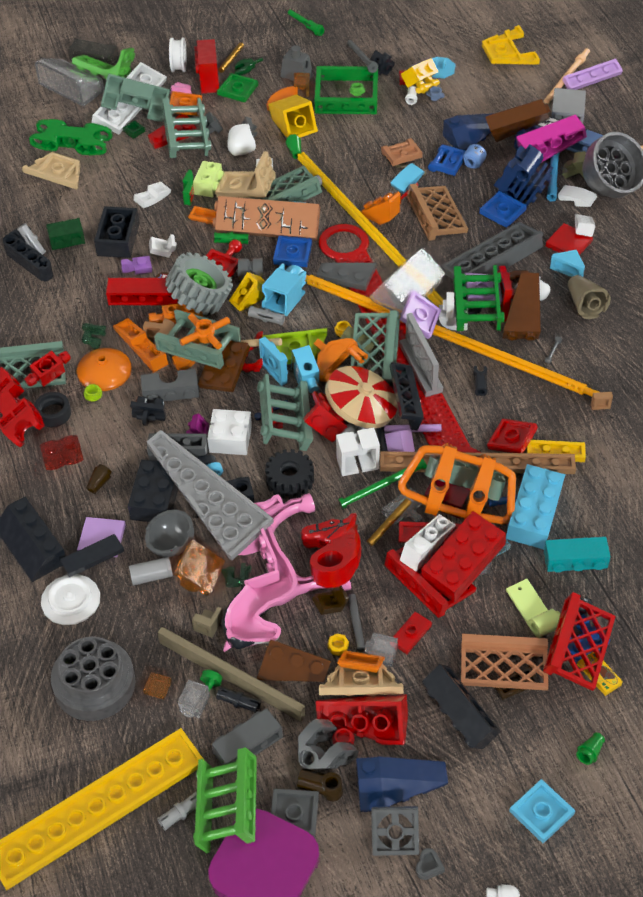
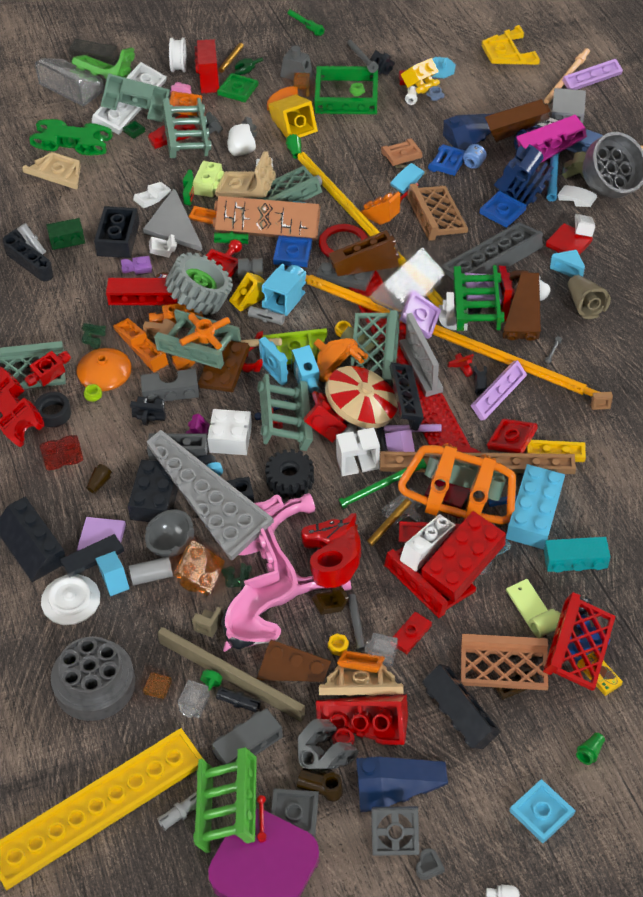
none -> medium azure slope [95,551,130,597]
none -> light grey tile [143,189,202,251]
none -> red hinge [257,795,267,842]
none -> reddish brown slope [328,230,400,276]
none -> red piece [447,353,474,377]
none -> lavender plate [470,360,527,420]

